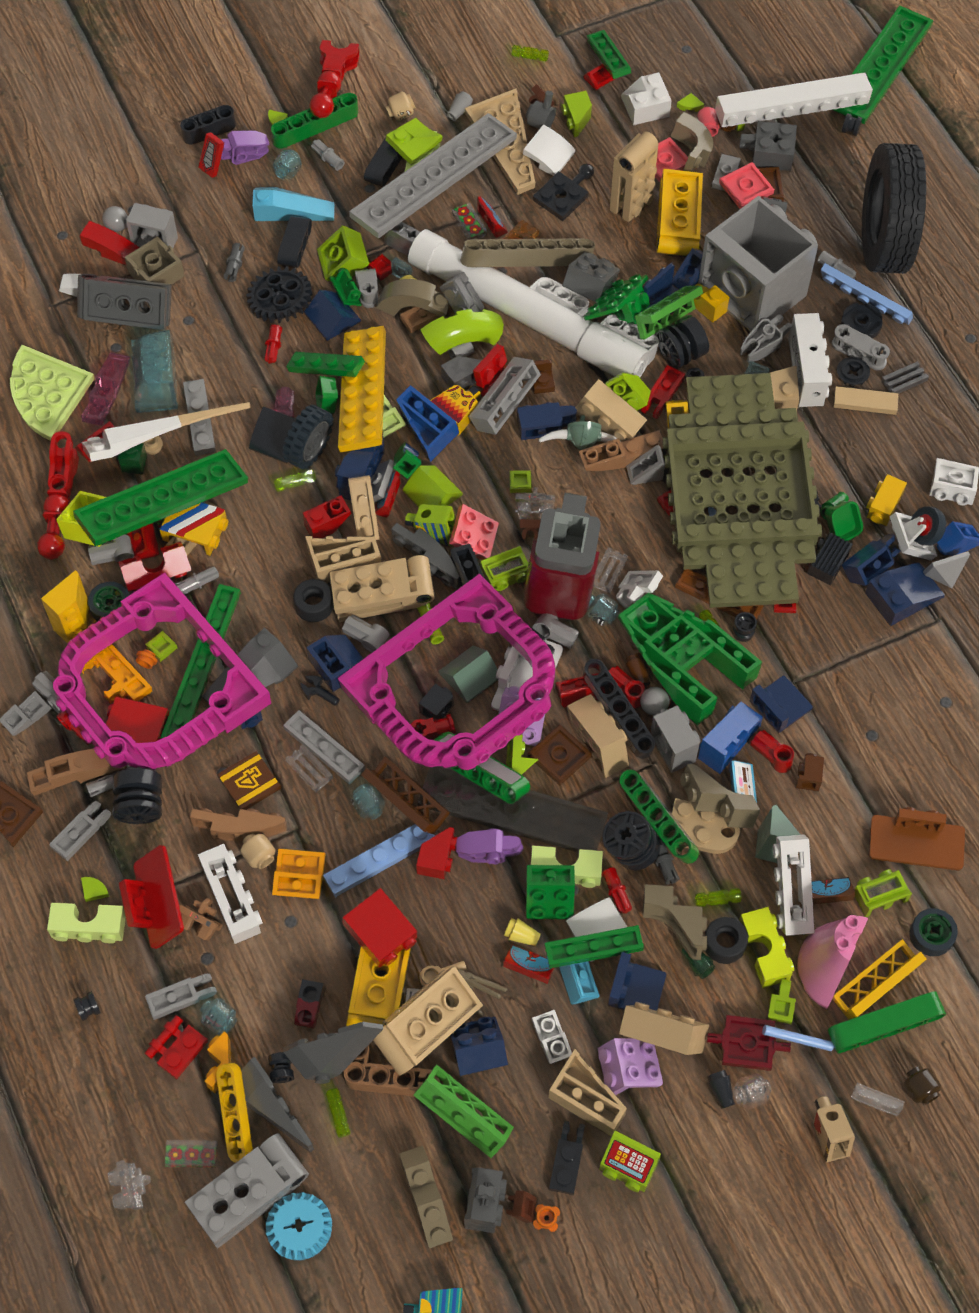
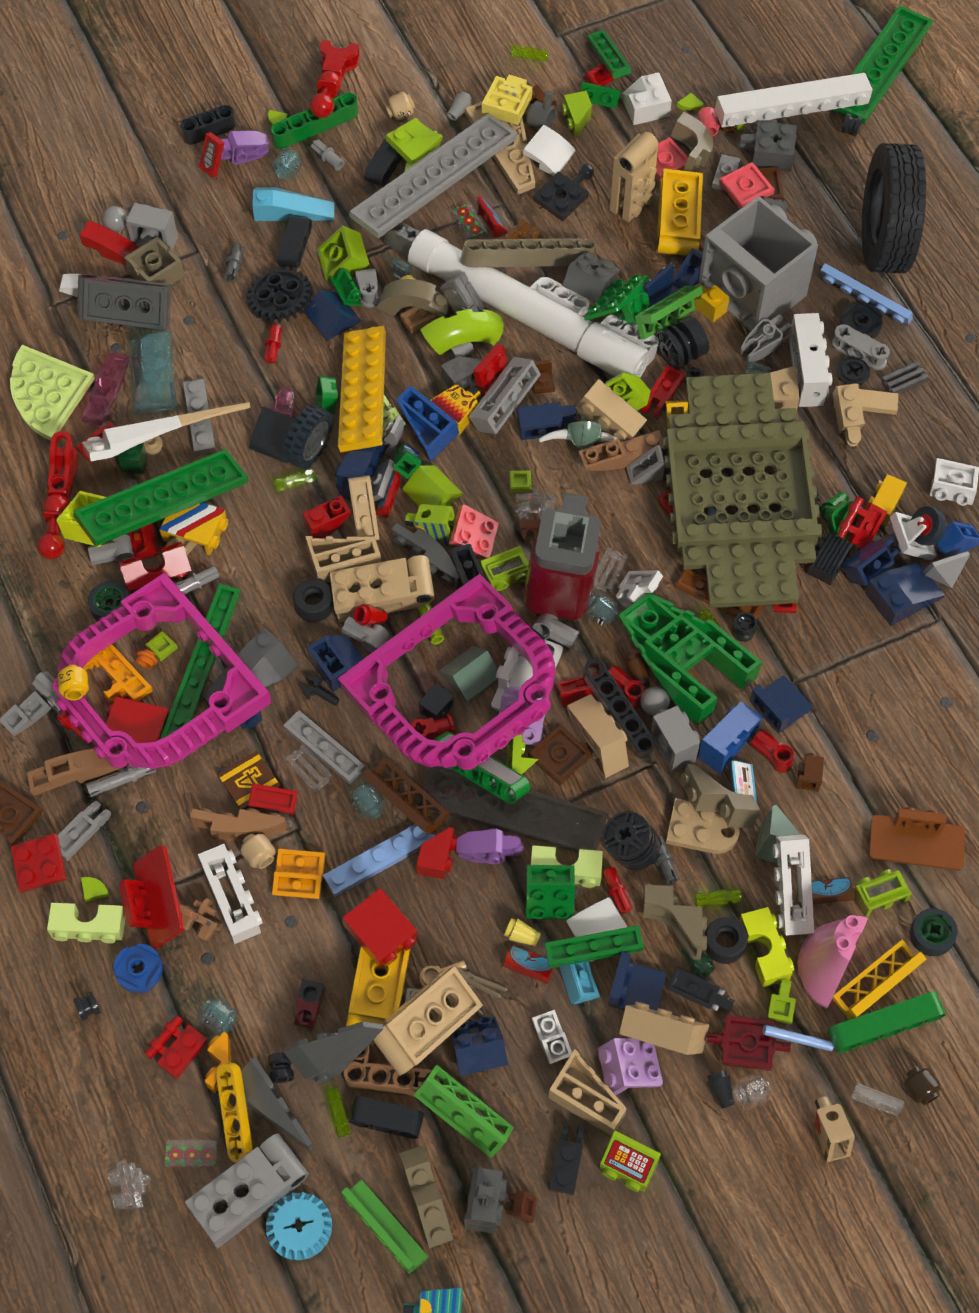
yellow slope [41,570,90,643] -> none
black wheel [112,768,162,824] -> none
light grey hinge [145,973,217,1020] -> none
green plate [286,352,365,377] -> none
red tile [367,254,396,281] -> none
orange plate [533,1204,560,1232] -> none
green beam [620,769,699,864] -> none
light grey axle [818,251,856,279] -> none
none -> red plate [11,833,67,893]
none -> yellow head [57,665,89,700]
none -> blue plate [114,944,163,993]
none -> red tile [248,783,298,815]
none -> bright green fence [341,1180,428,1275]
none -> black beam [348,1096,424,1139]
none -> red cone [354,604,387,626]
none -> light grey slope [383,416,404,457]
none -> light yellow piece [482,75,532,125]
none -> green hinge [580,82,621,109]
none -> black hinge [666,966,735,1011]
none -> tan brick [832,383,865,447]
none -> red plate [836,496,887,548]

